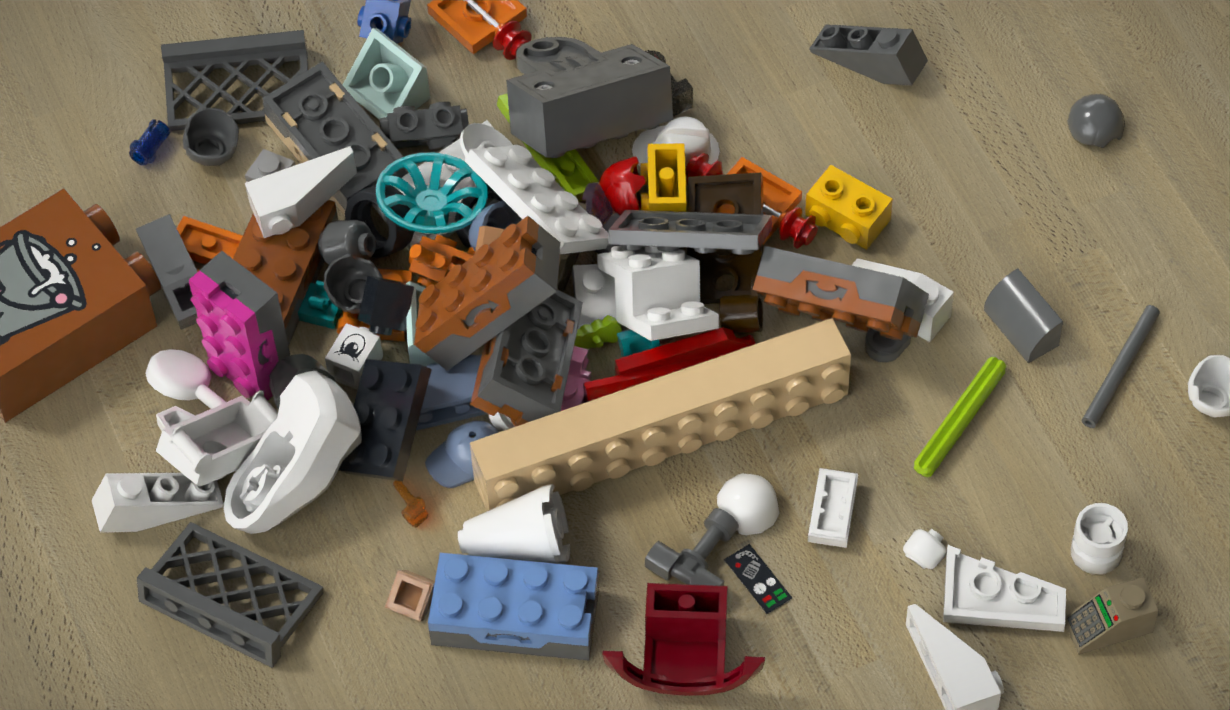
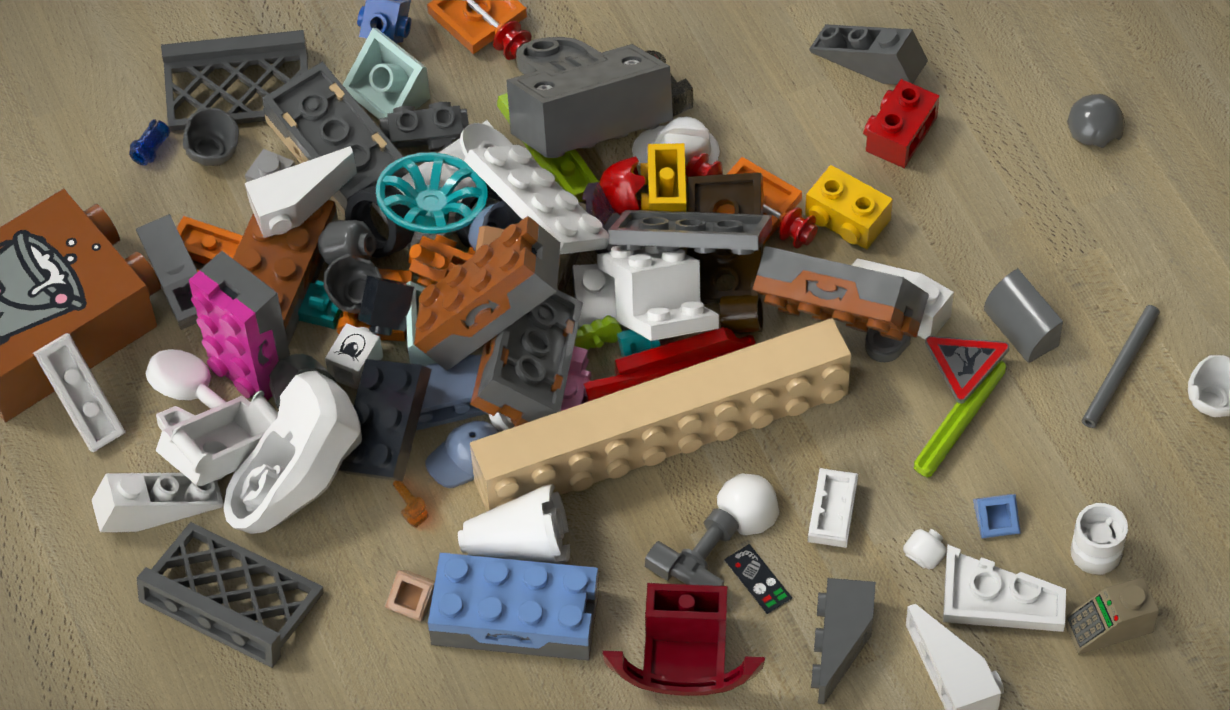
none -> white tile [33,333,126,452]
none -> dark grey slope [811,578,876,704]
none -> red brick [863,79,940,169]
none -> piece [925,336,1009,404]
none -> medium blue slope [973,494,1021,538]

